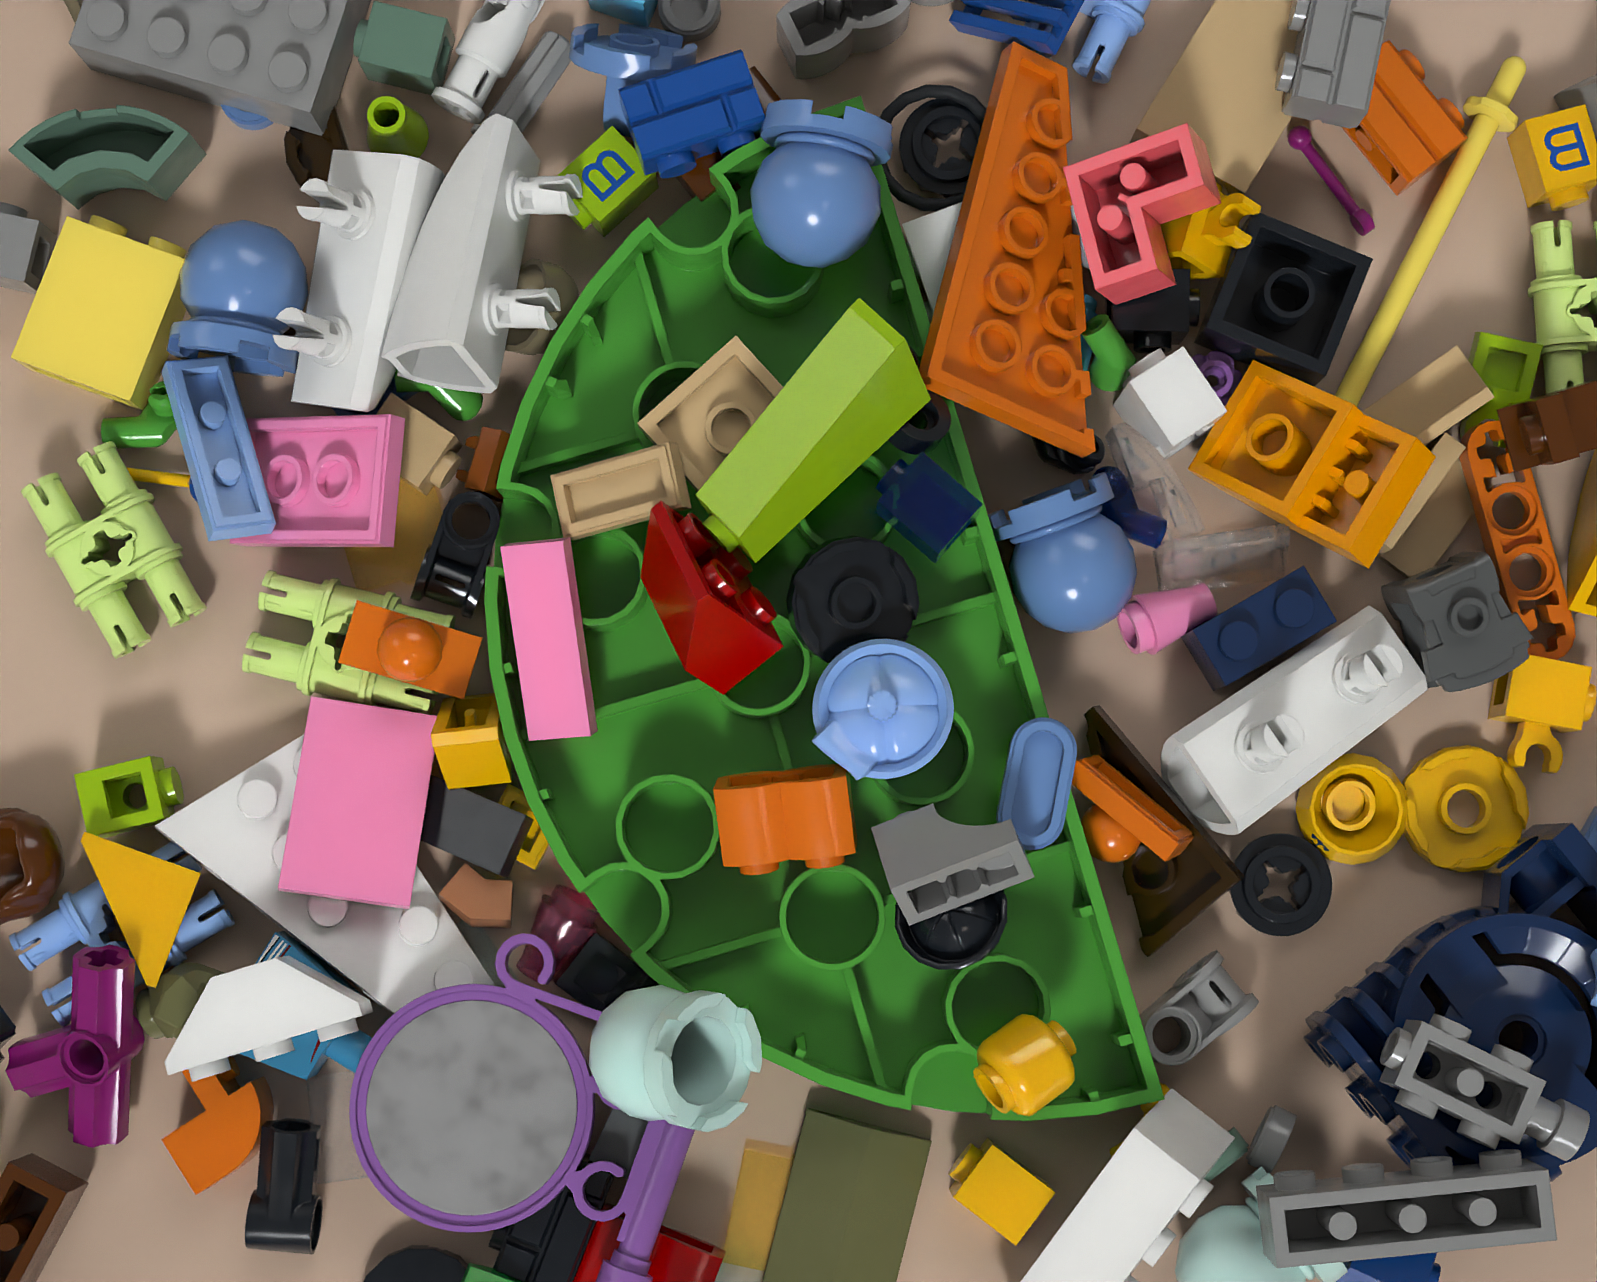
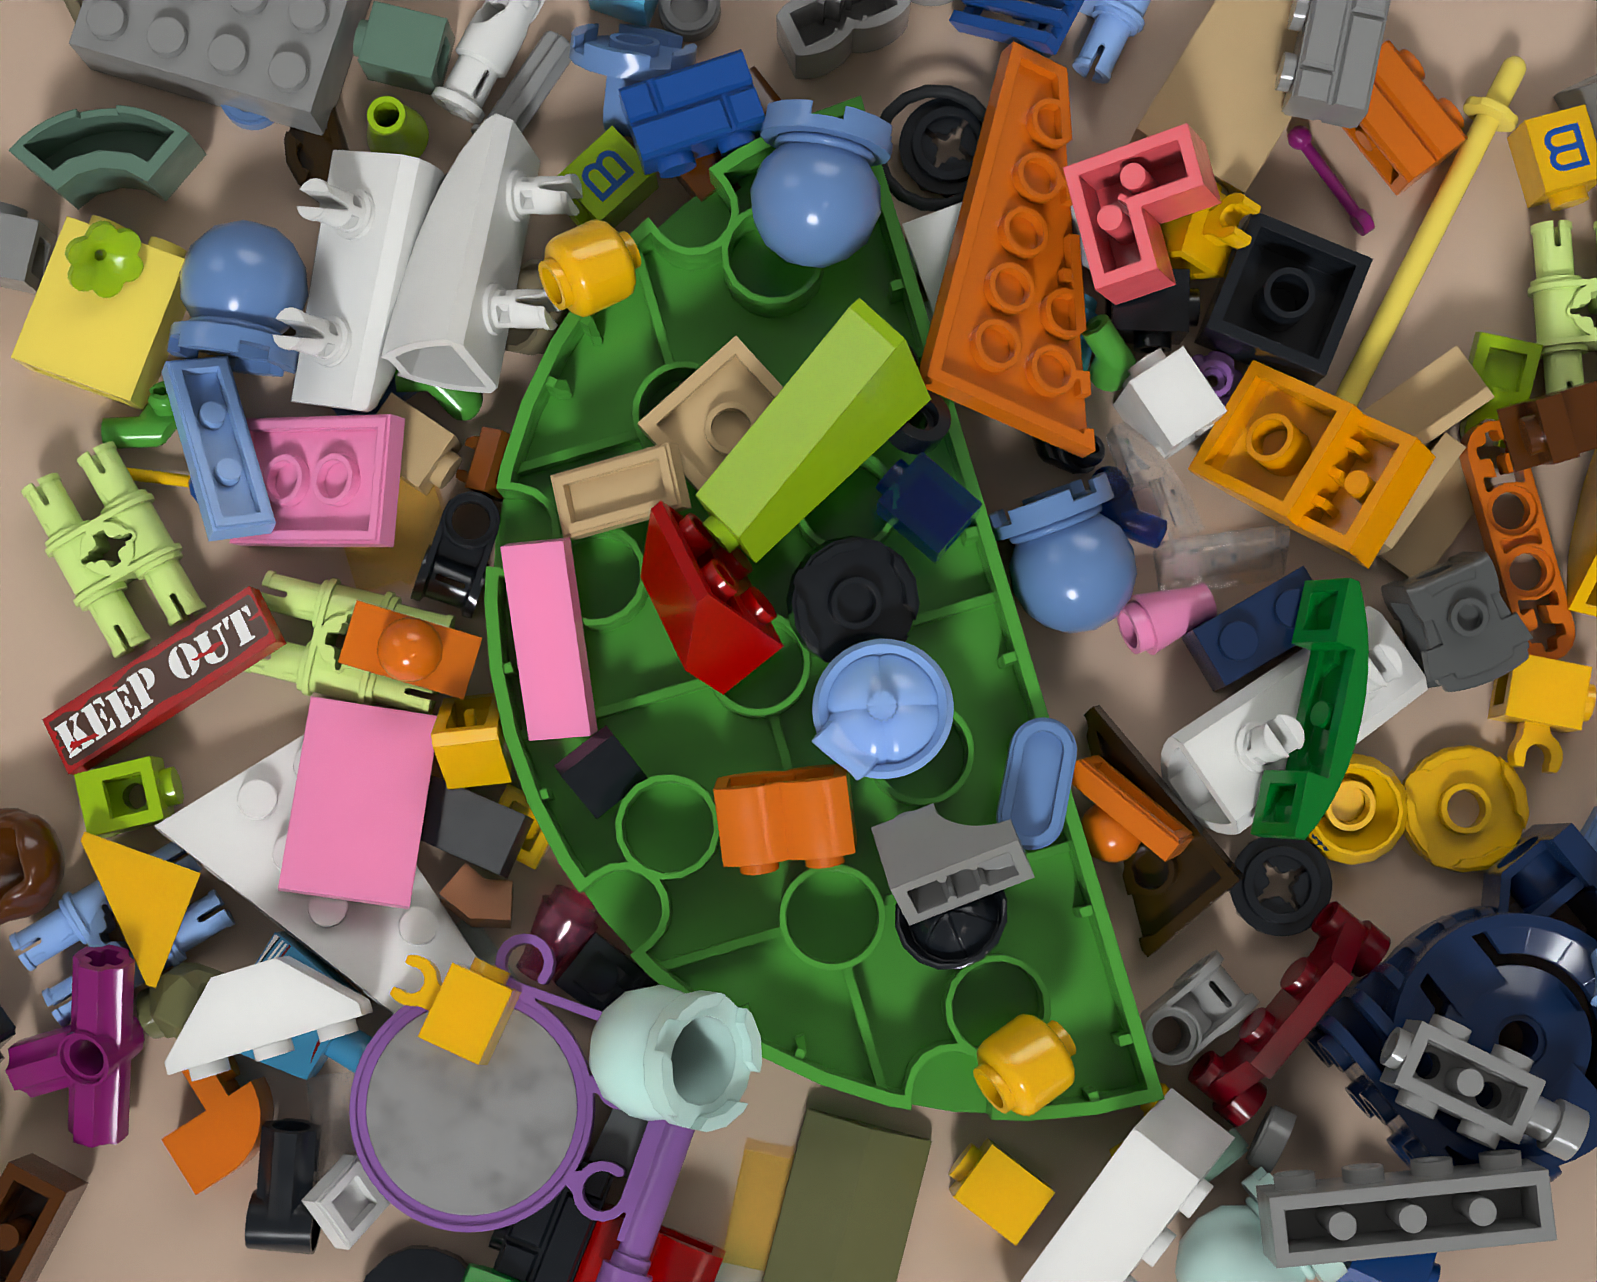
none -> tile [42,586,287,775]
none -> lime plant [65,221,144,298]
none -> white tile [301,1154,390,1250]
none -> yellow brick [390,955,521,1065]
none -> yellow head [538,219,641,317]
none -> black tile [554,725,648,819]
none -> dark red plate [1188,901,1391,1127]
none -> green slope [1250,578,1369,840]

